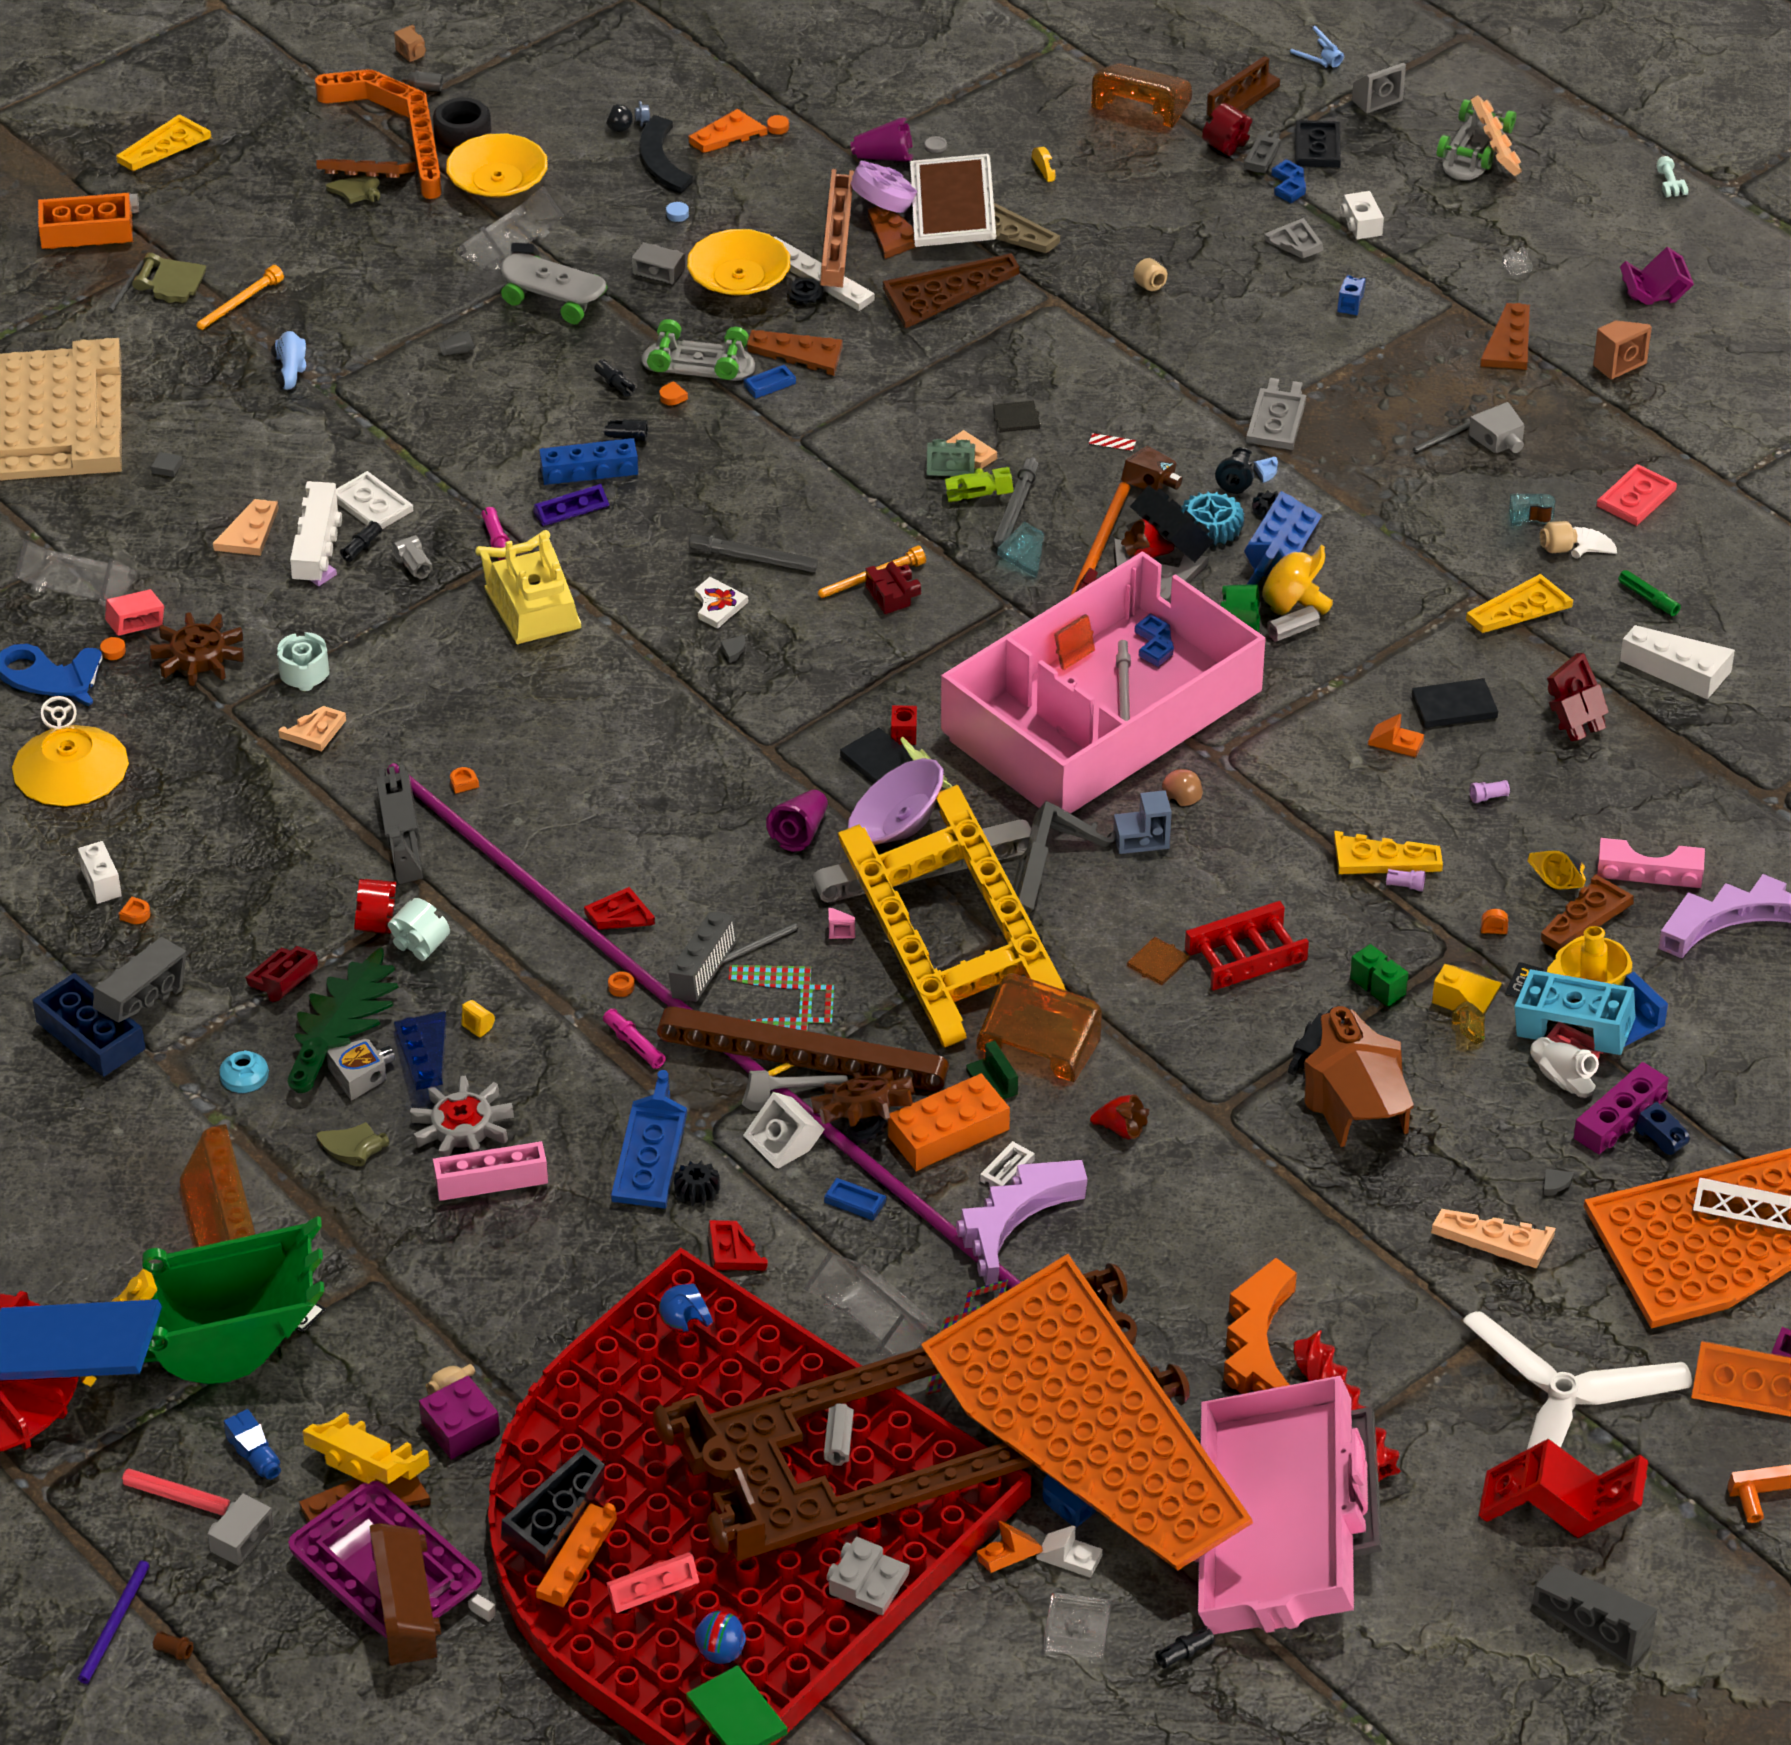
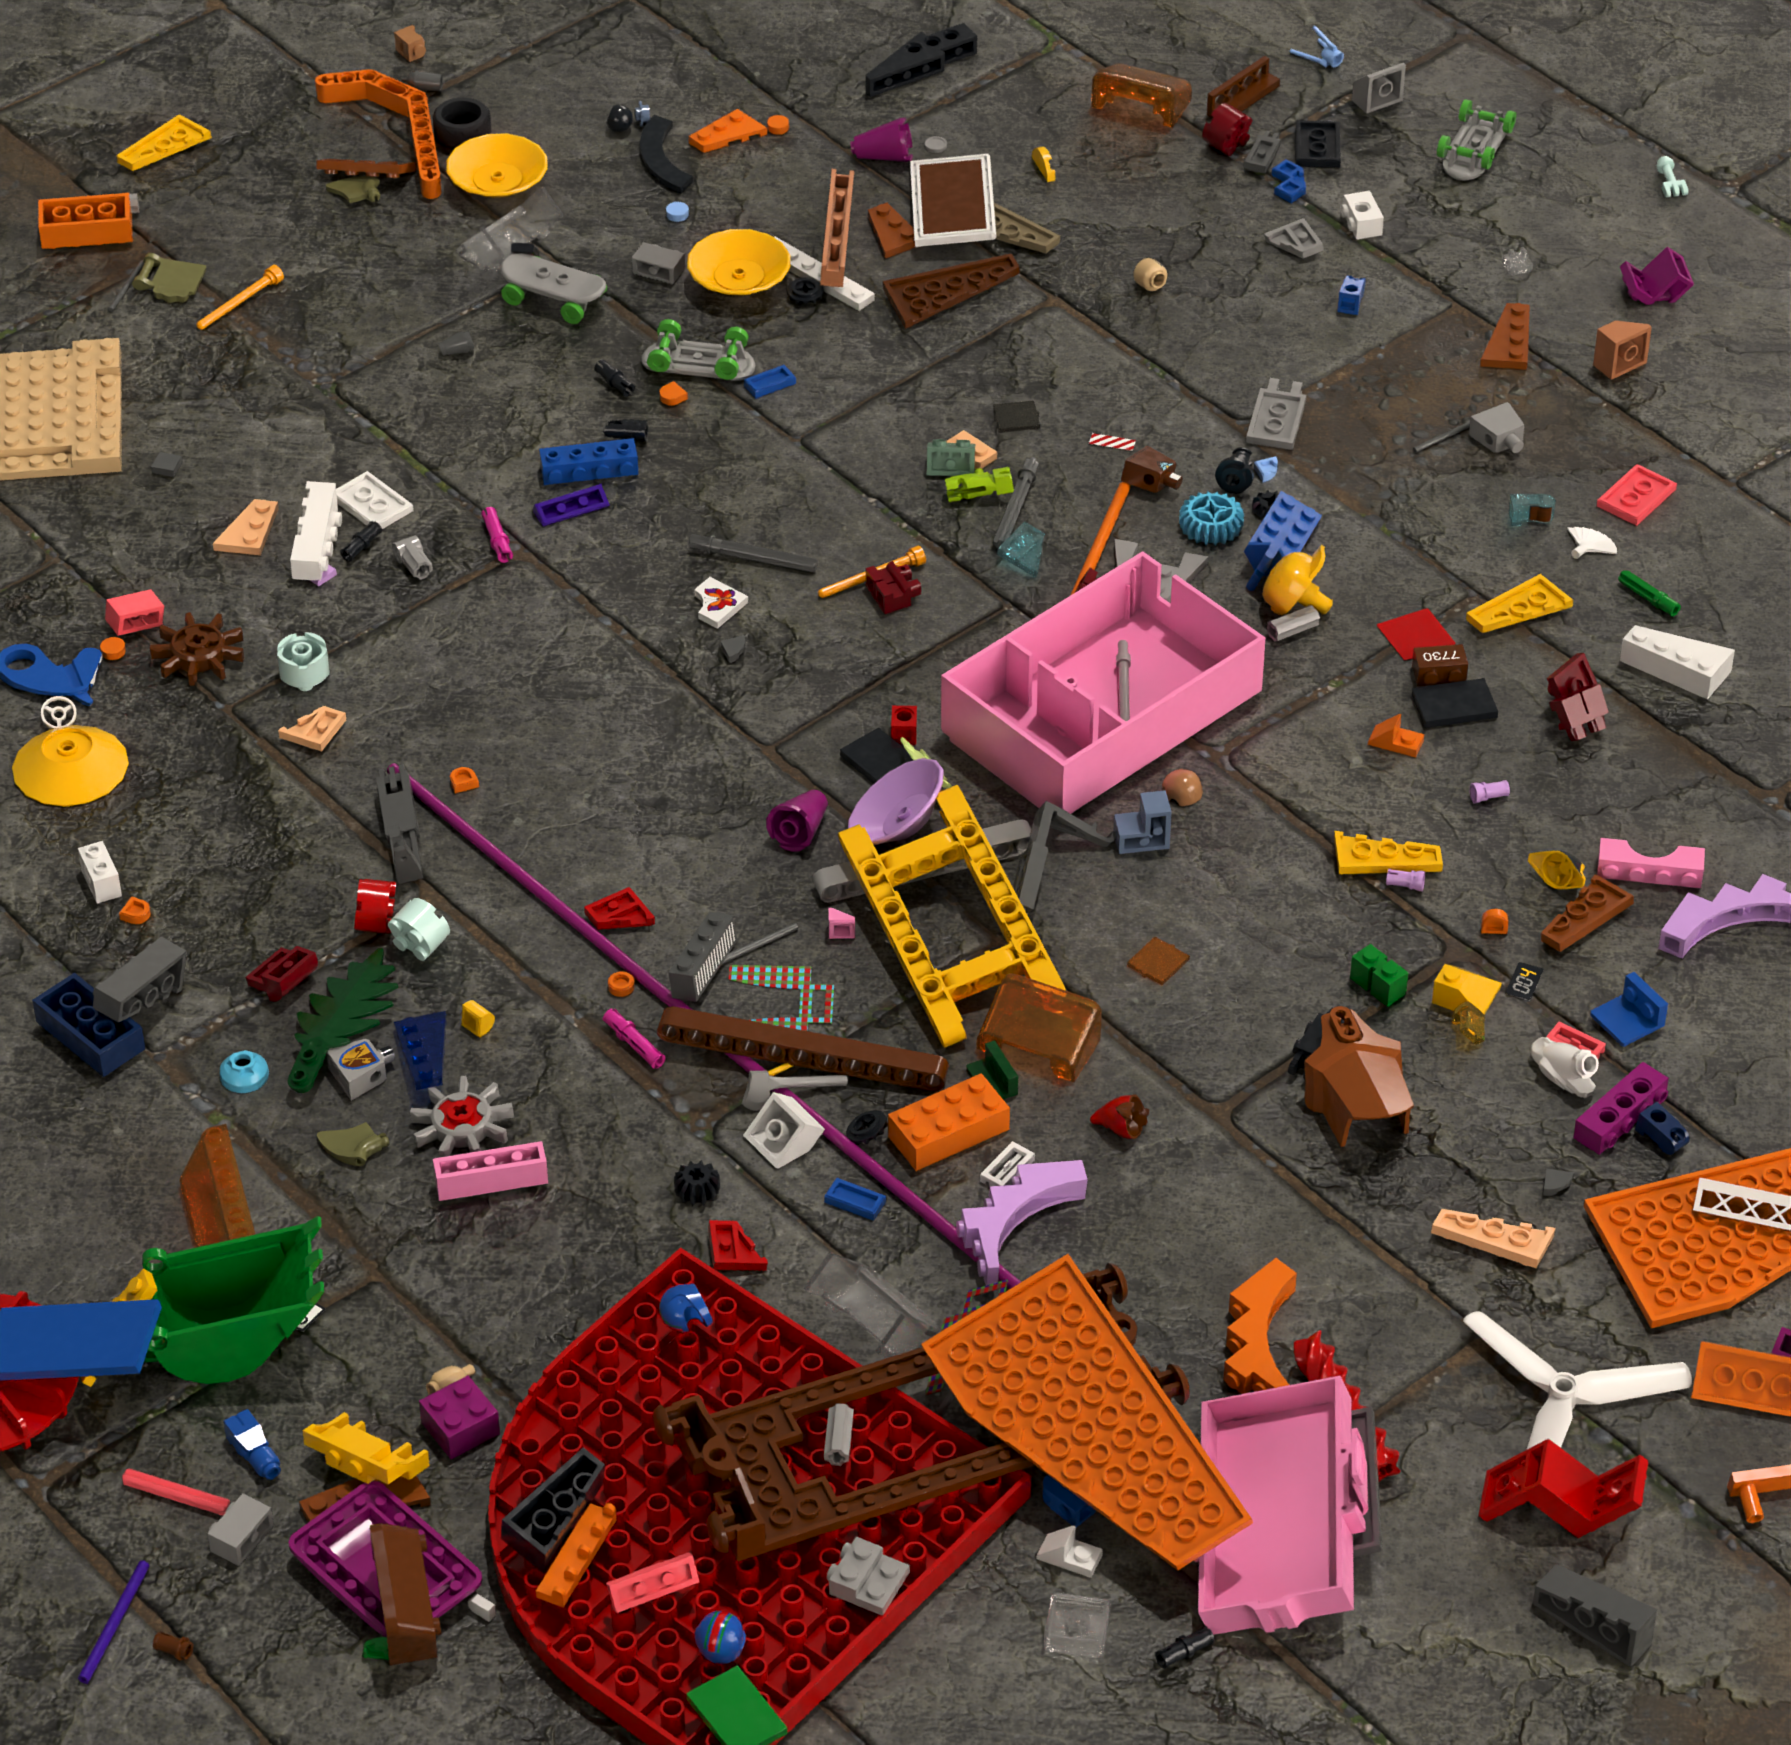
clear windscreen [14,540,136,607] -> none
light blue head [271,331,306,390] -> none
light yellow piece [475,530,581,645] -> none
blue hinge [611,1070,687,1209] -> none
dark orange wing [747,330,843,376] -> none
reddish brown gear [811,1070,915,1126] -> none
lavender piece [851,161,917,213] -> none
orange slope [976,1521,1043,1573] -> none
clear orange piece [1054,614,1095,670] -> none
hat [1121,519,1174,558] -> none
black wedge [1129,485,1214,563] -> none
blue tile [1134,614,1174,667] -> none
red fence [1185,901,1309,991] -> none
green brick [1221,584,1260,633] -> none
light nougat wing [1471,95,1522,176] -> none
medium azure plate [1515,969,1636,1055] -> none
tan head [1539,521,1577,553] -> none
yellow piece [1547,926,1632,986] -> none
none -> green tile [362,1637,389,1660]
none -> black brick [865,23,977,97]
none -> red sticker [1377,608,1456,660]
none -> reddish brown brick [1412,644,1468,686]

